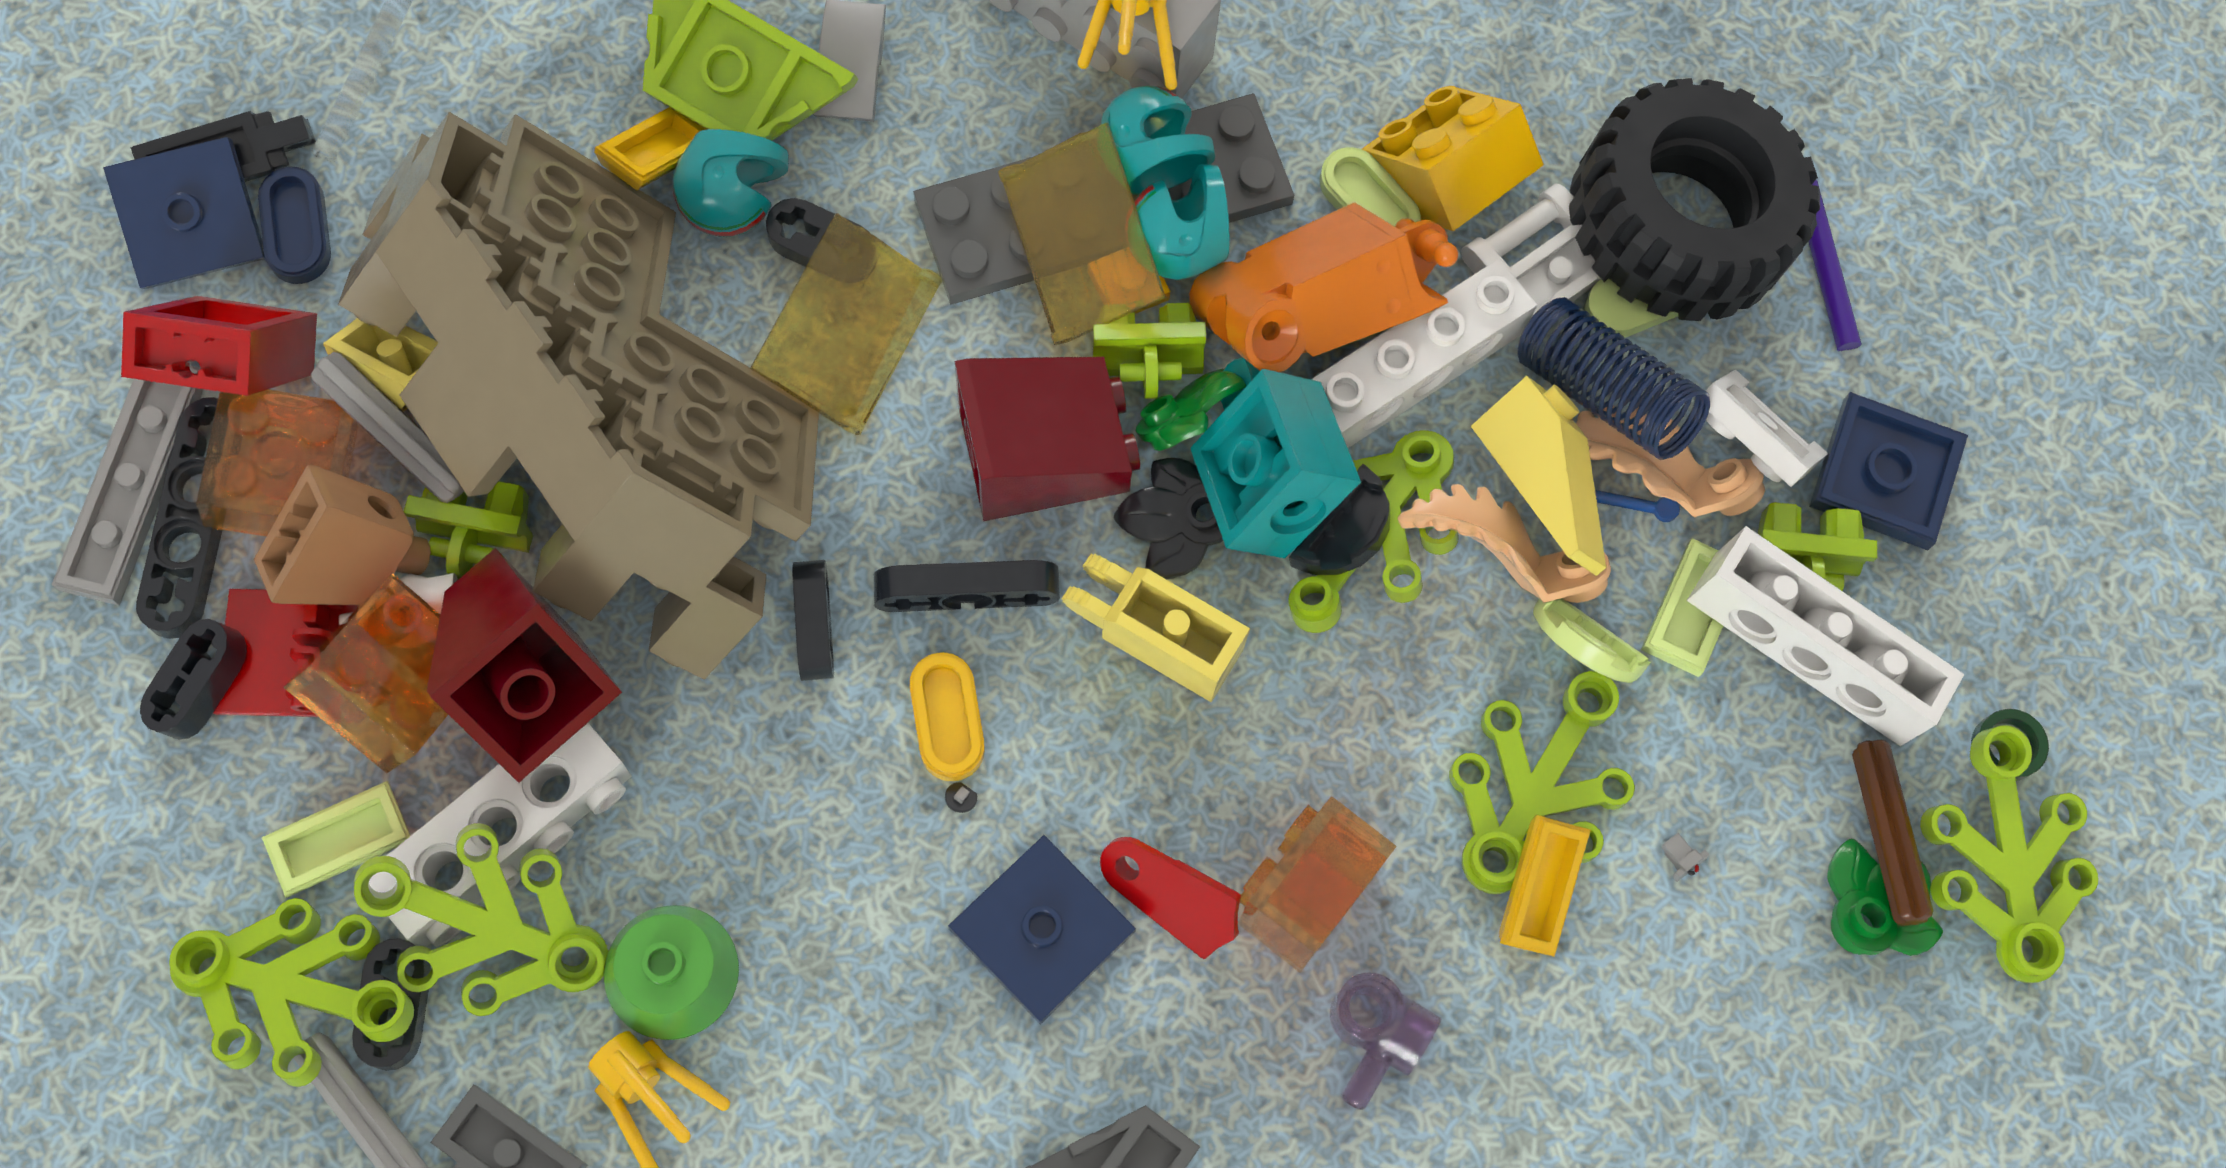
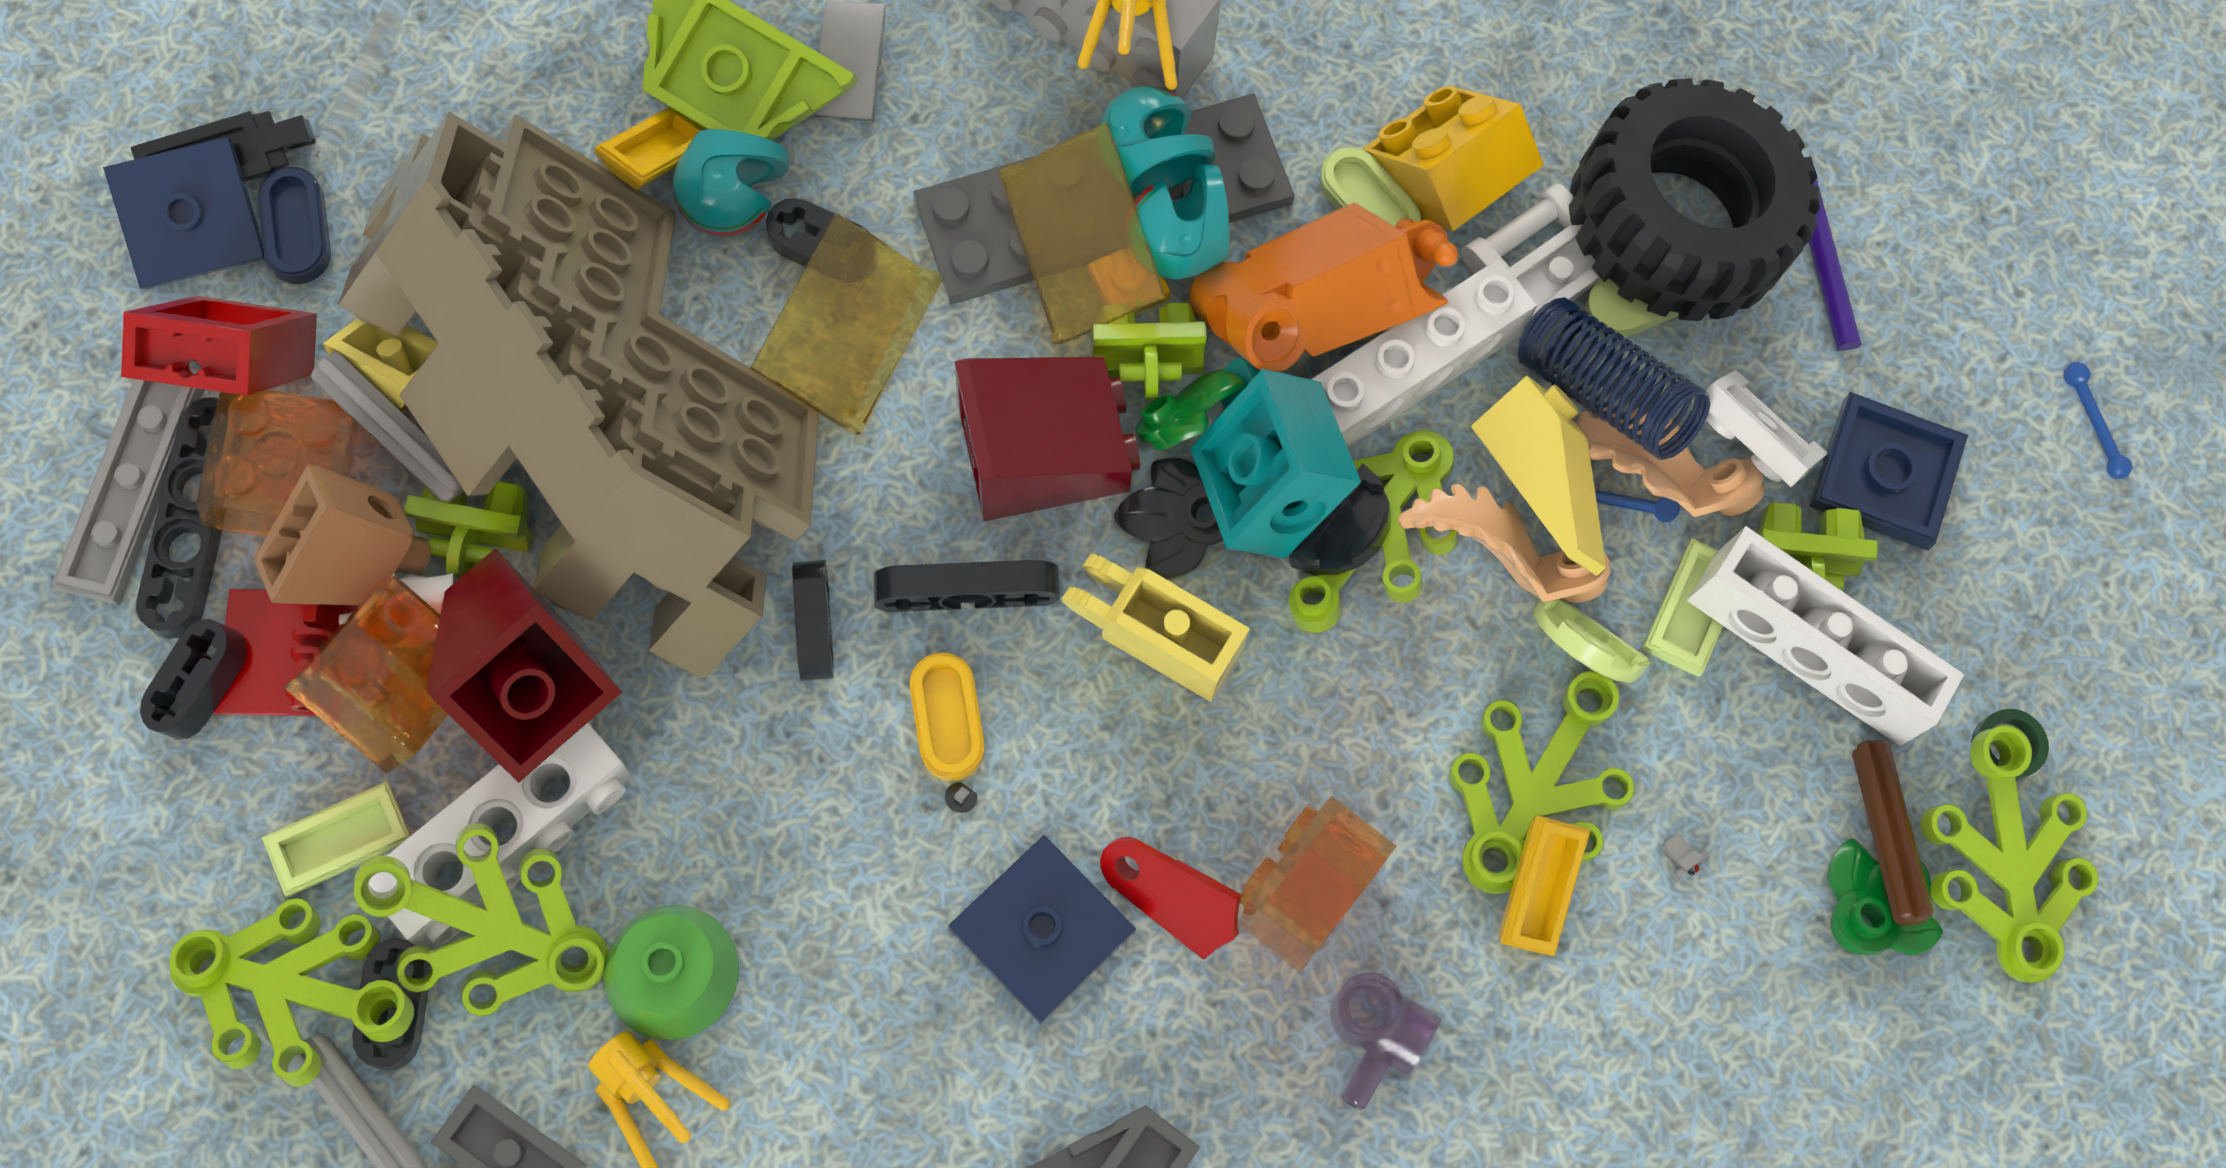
none -> blue hinge [2063,362,2133,479]

